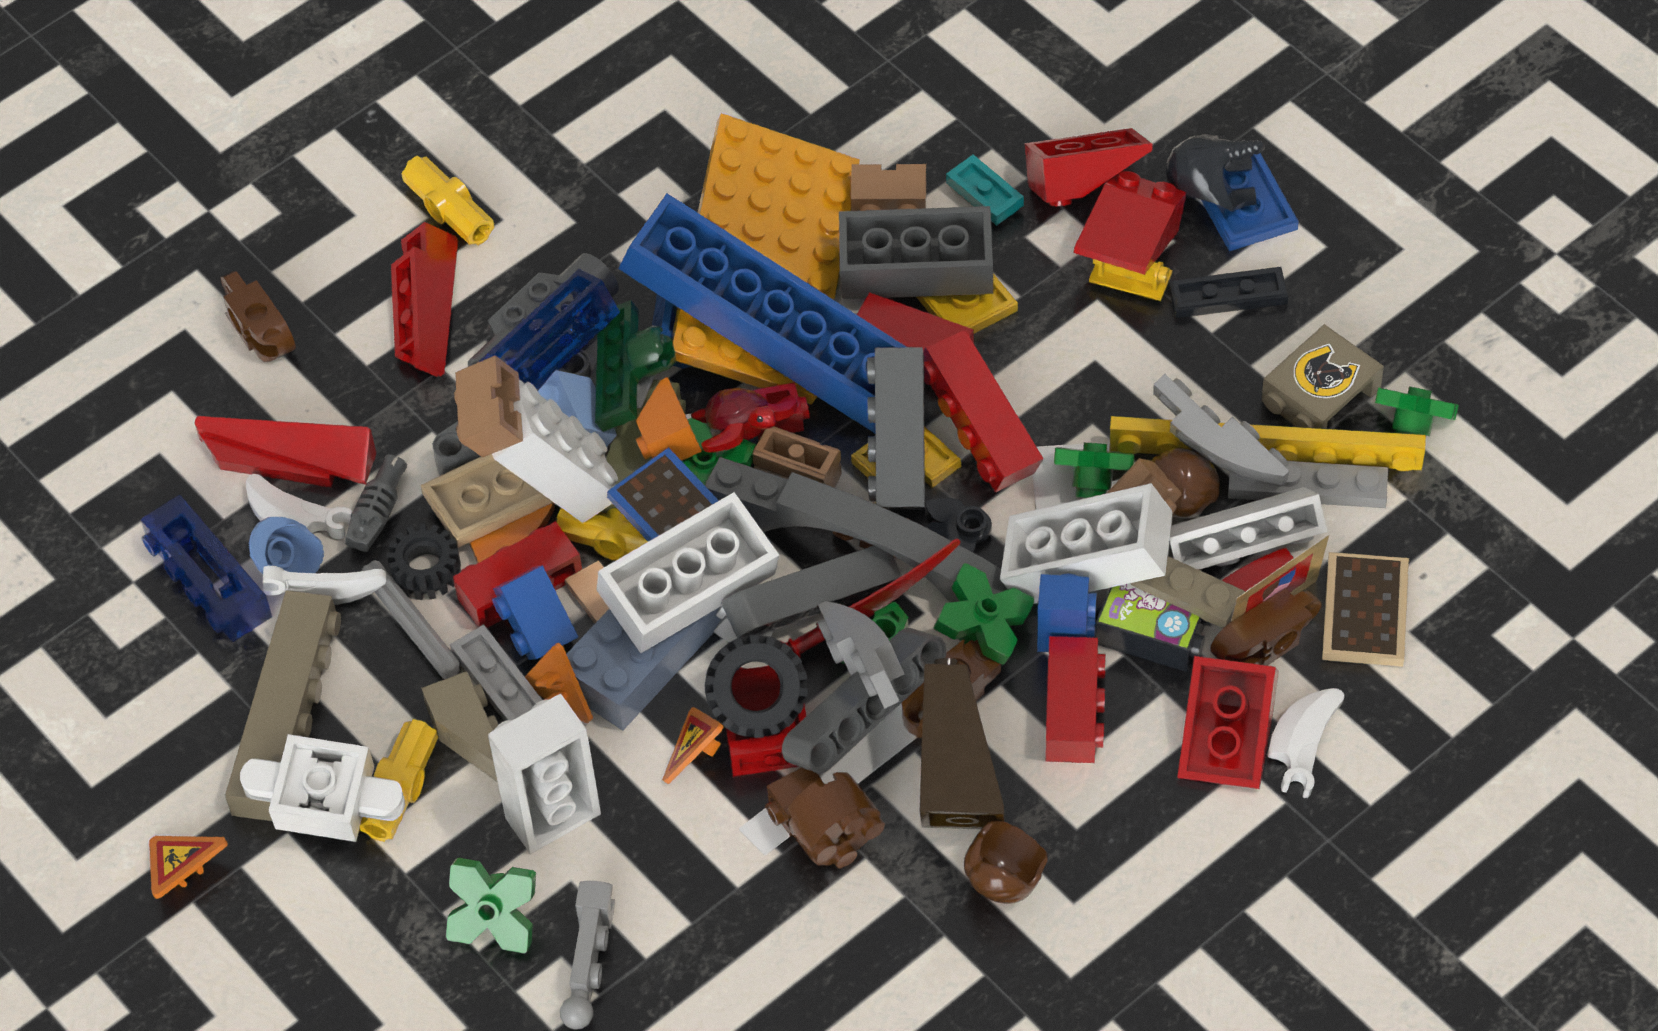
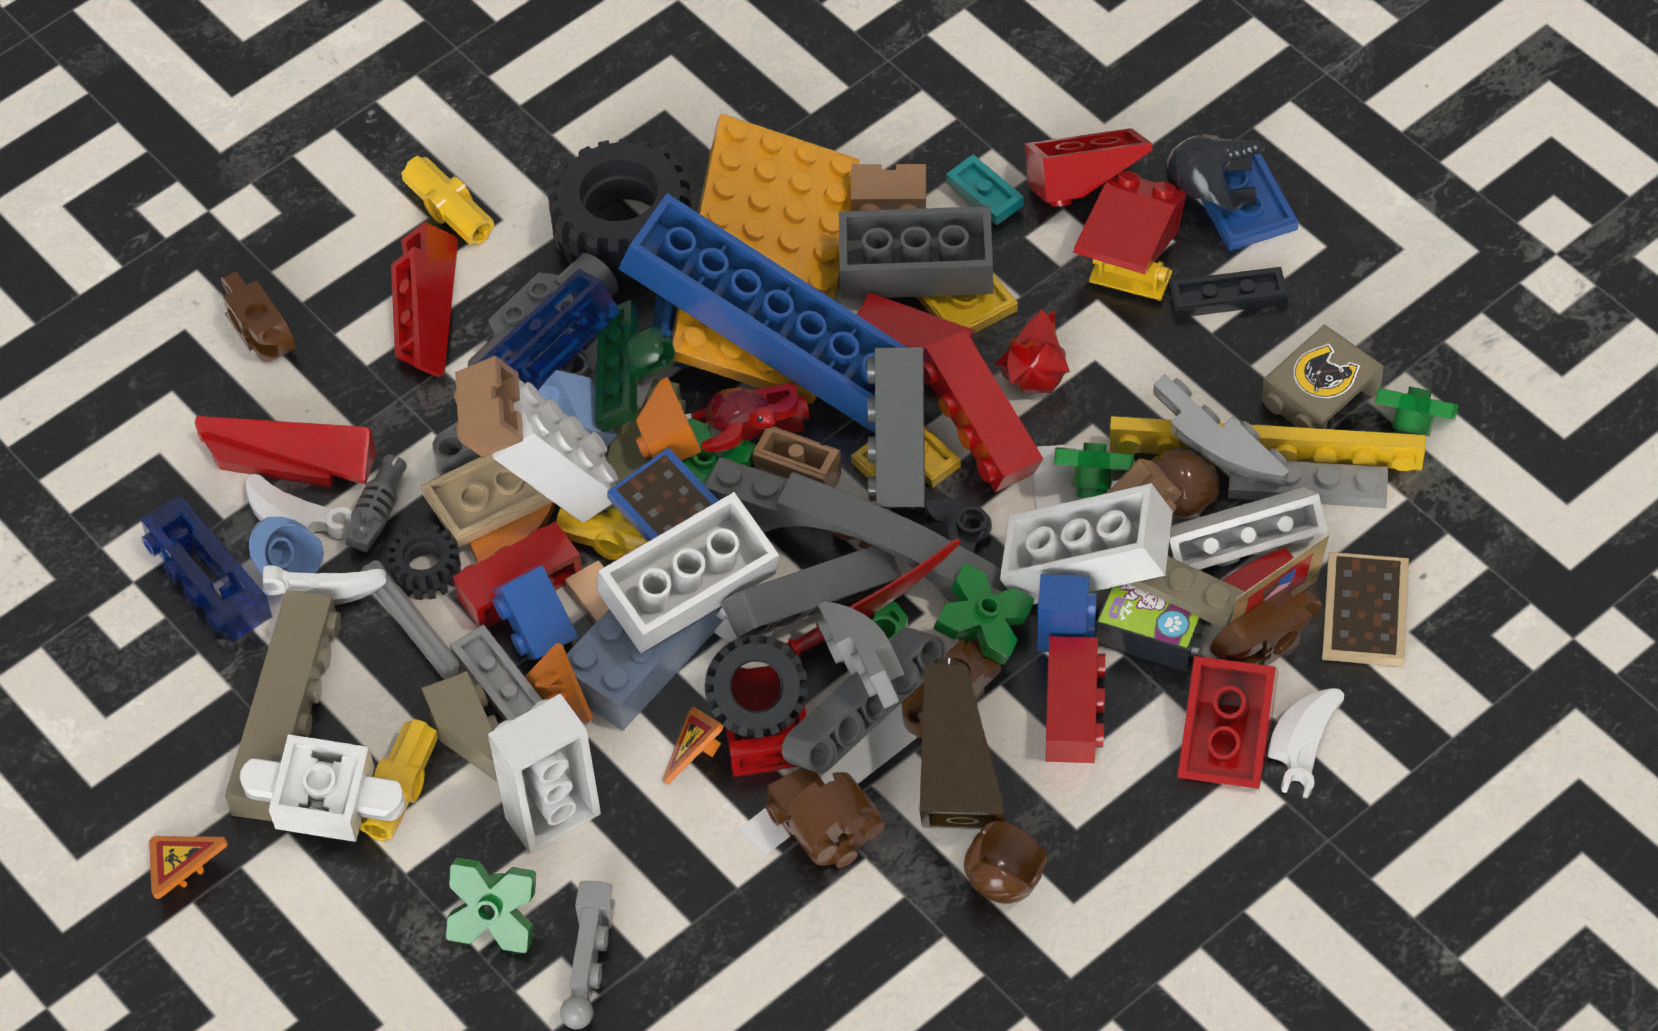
none -> black tyre [548,139,692,282]
none -> red hair [994,310,1070,394]

